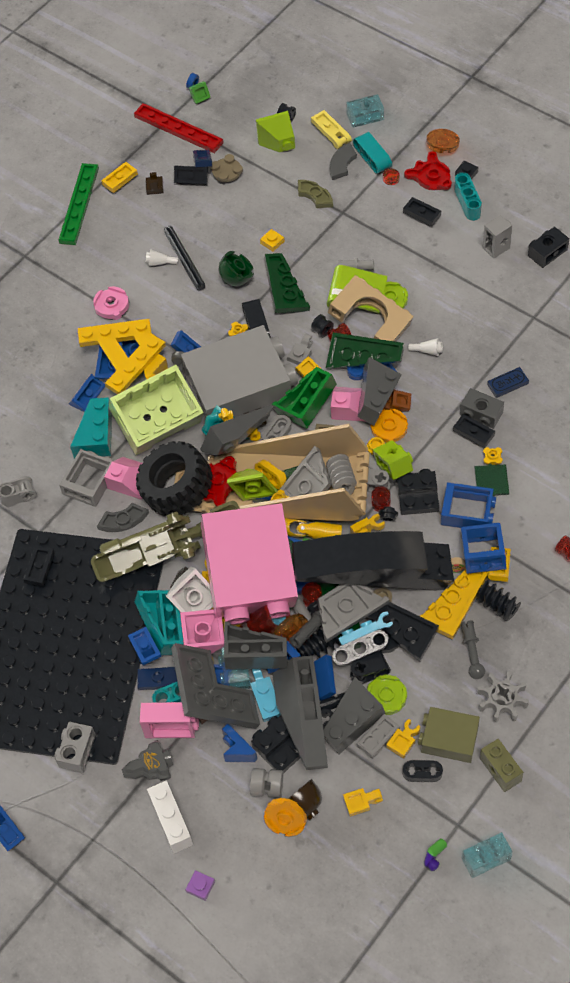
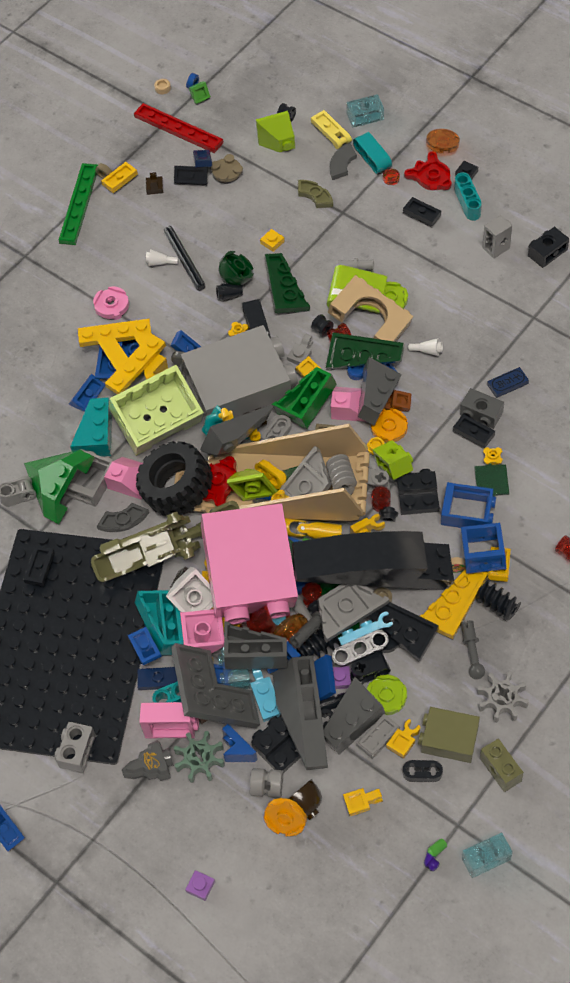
white brick [147,780,193,854] -> none
none -> green wedge [24,450,95,524]
none -> dark tan tile [95,163,112,179]
none -> tan tile [154,79,171,95]
none -> sand green gear [174,731,225,783]
none -> black cone [216,283,243,301]
none -> medium lavender plate [333,666,351,689]

